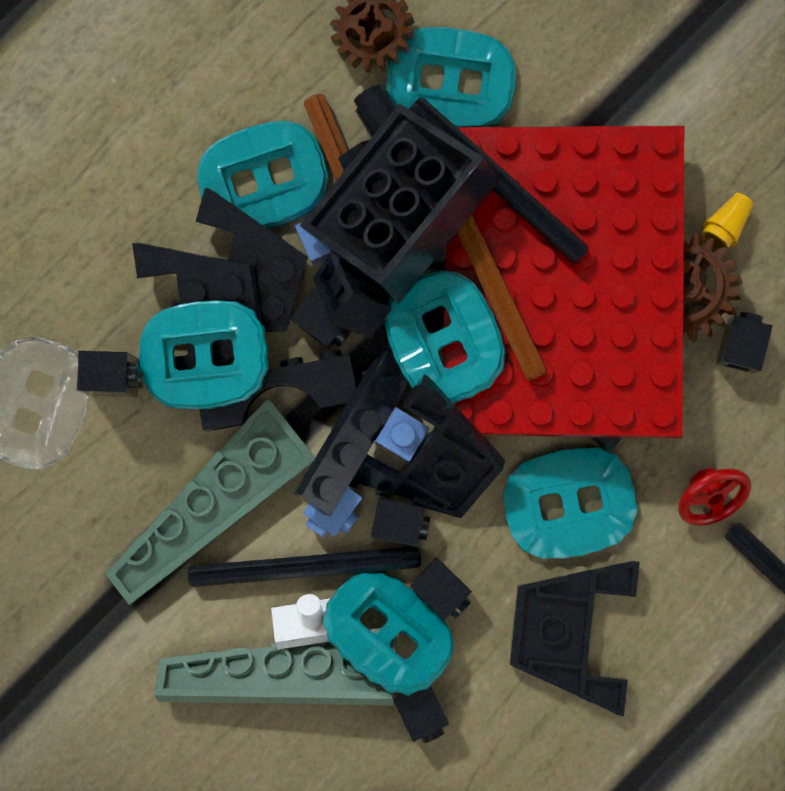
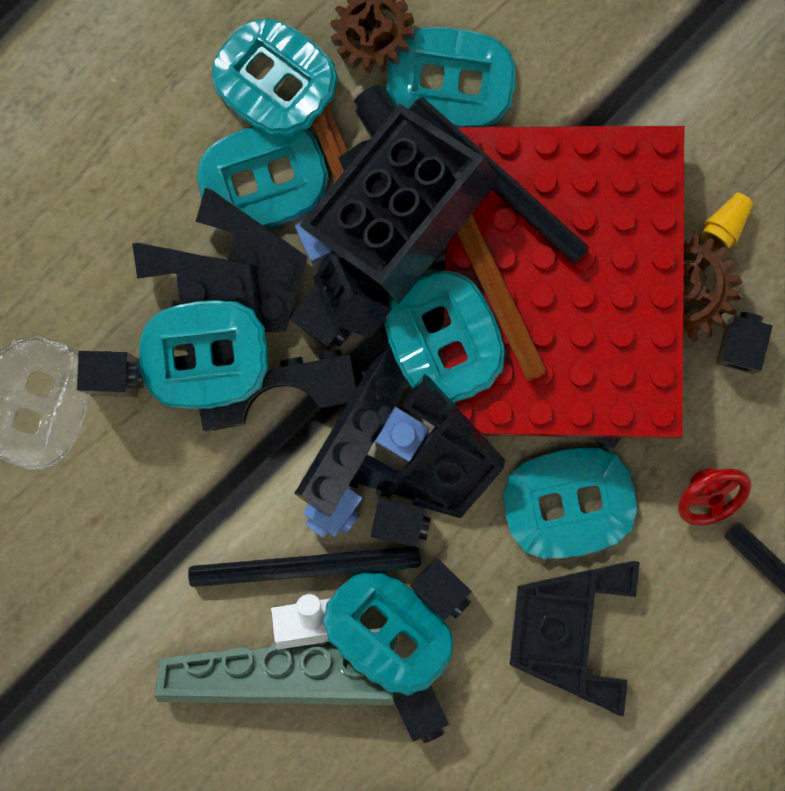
sand green wing [105,398,315,605] -> none
none -> teal piece [212,18,339,137]

